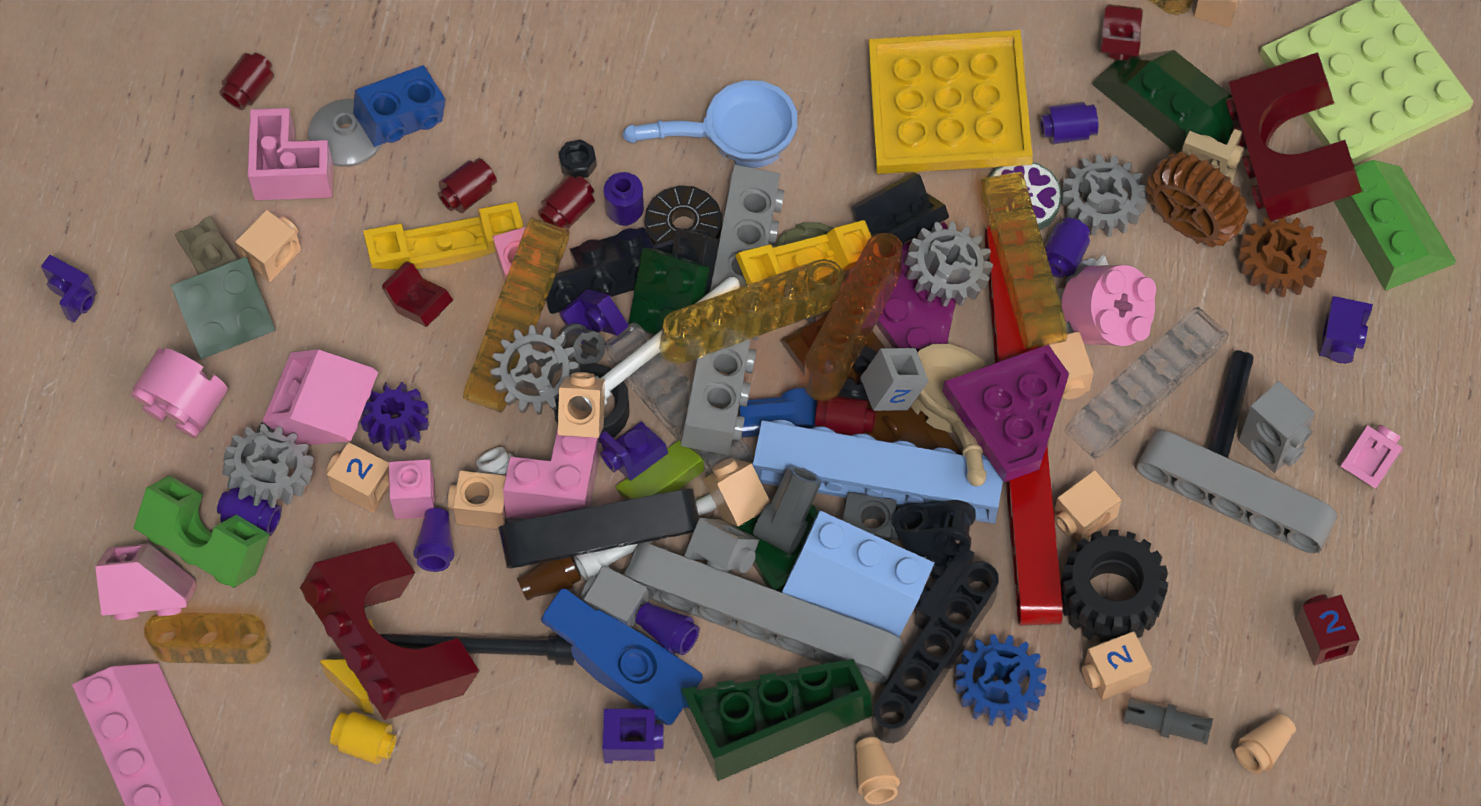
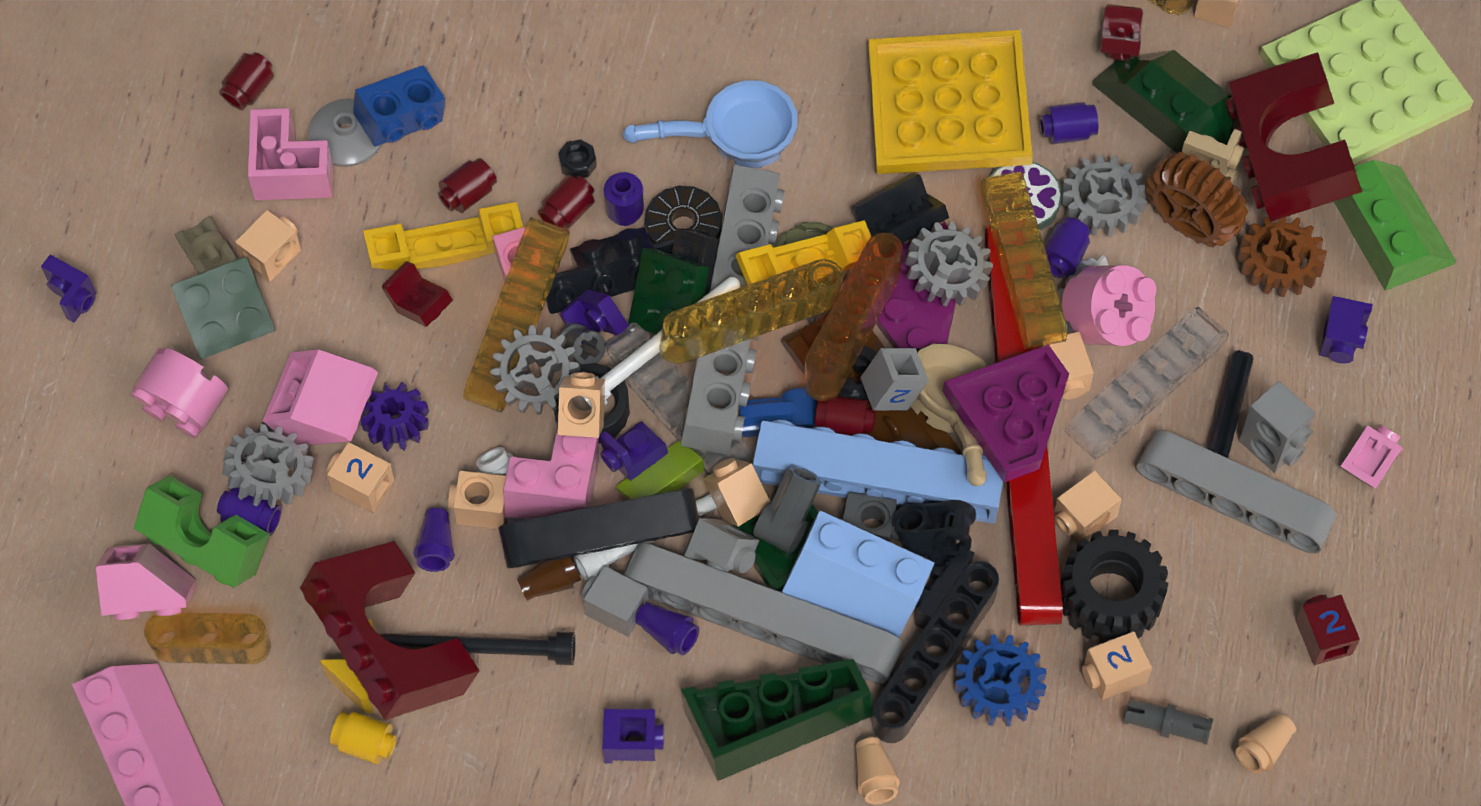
bright pink brick [389,459,436,519] -> none
blue piece [541,589,703,725] -> none

